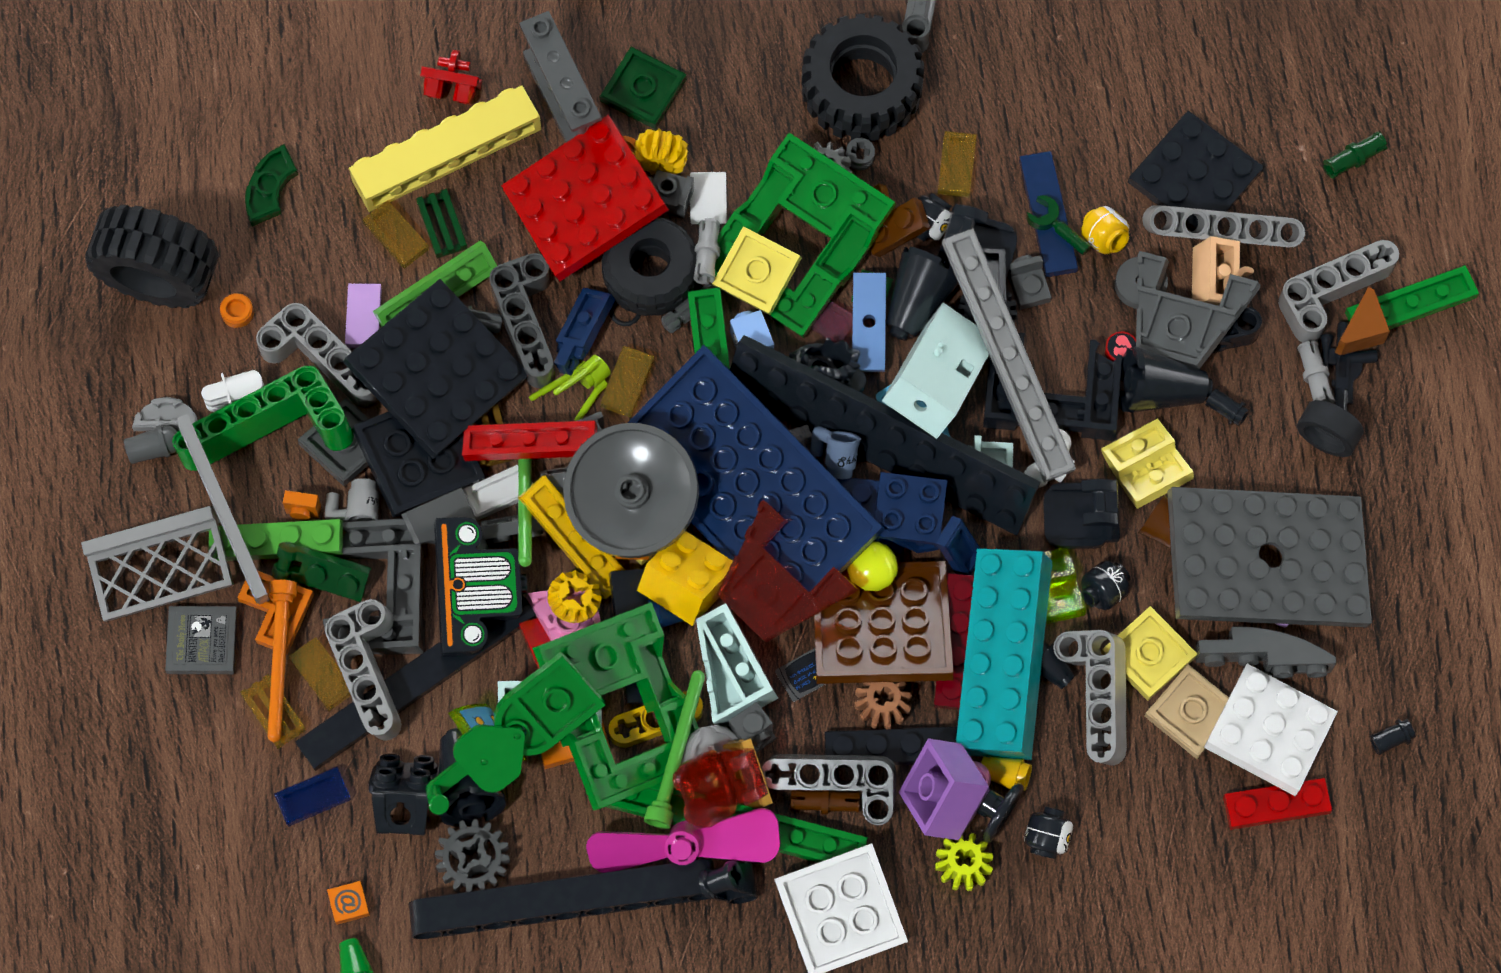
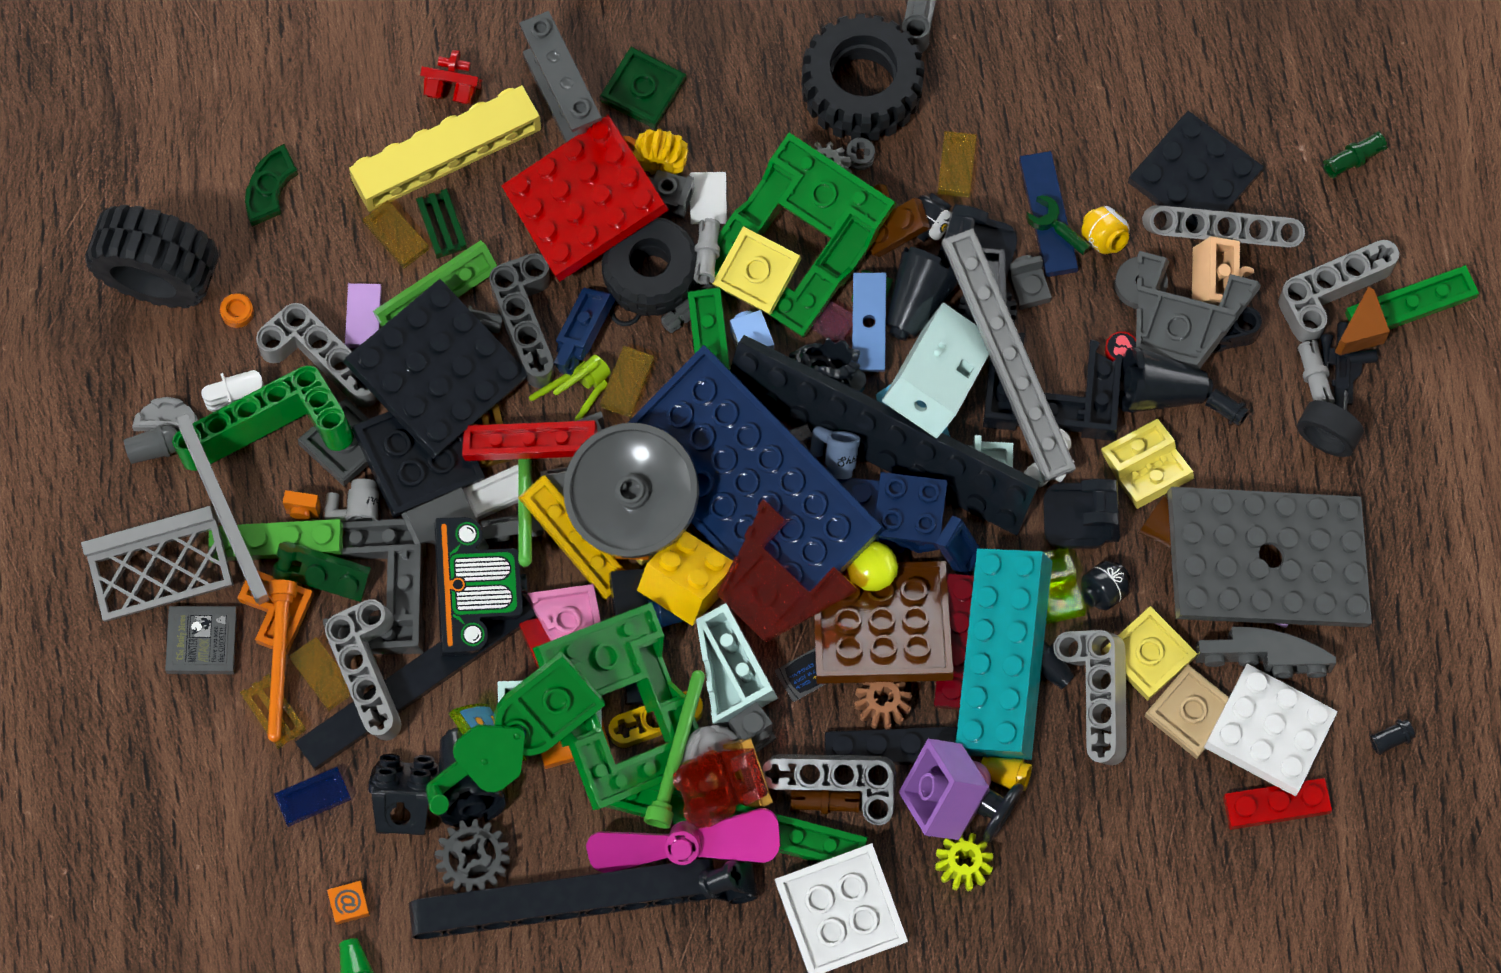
yellow gear [547,570,602,623] -> none
black head [1024,806,1073,859] -> none

